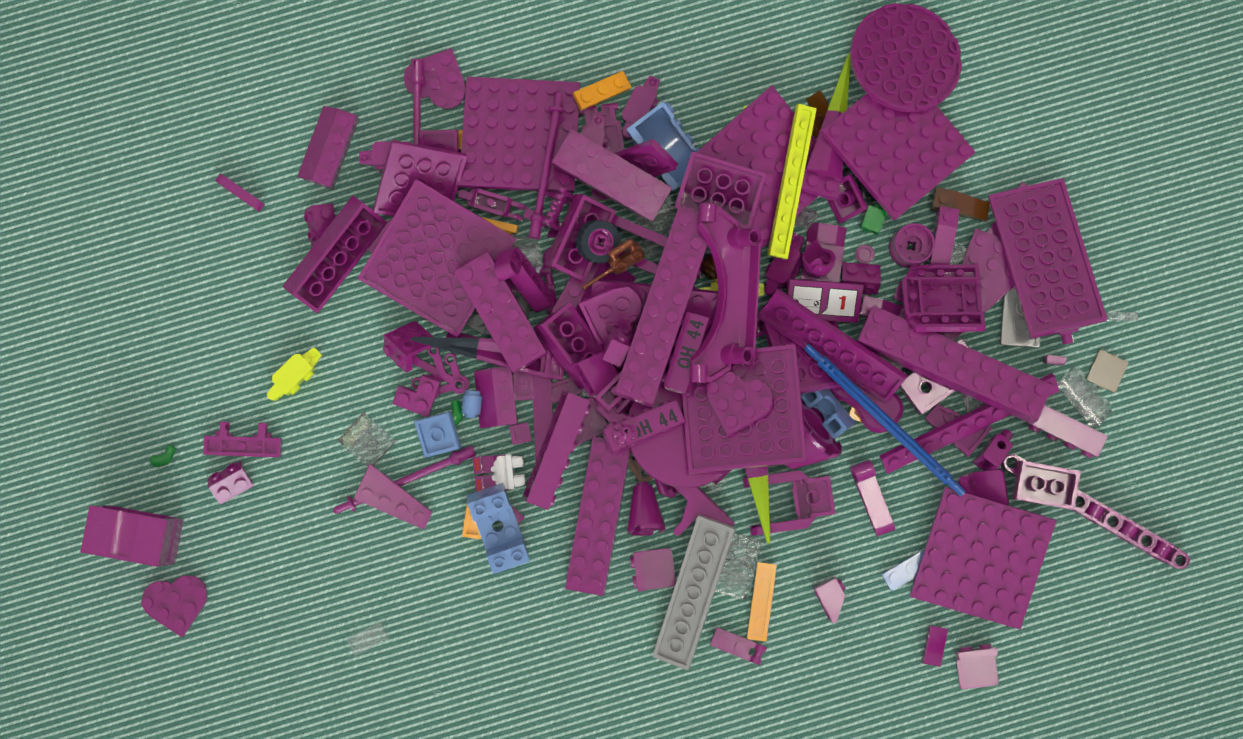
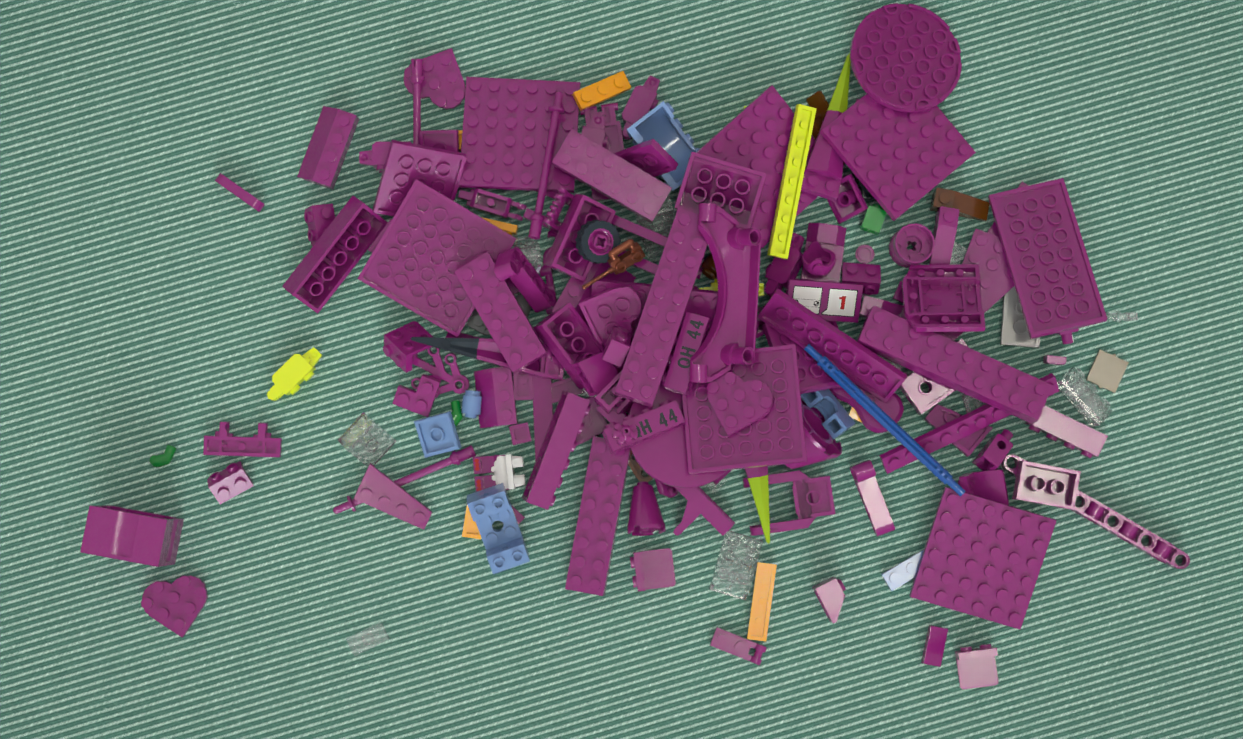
light grey plate [652,514,736,670] -> none
clear tile [794,207,819,229] -> none

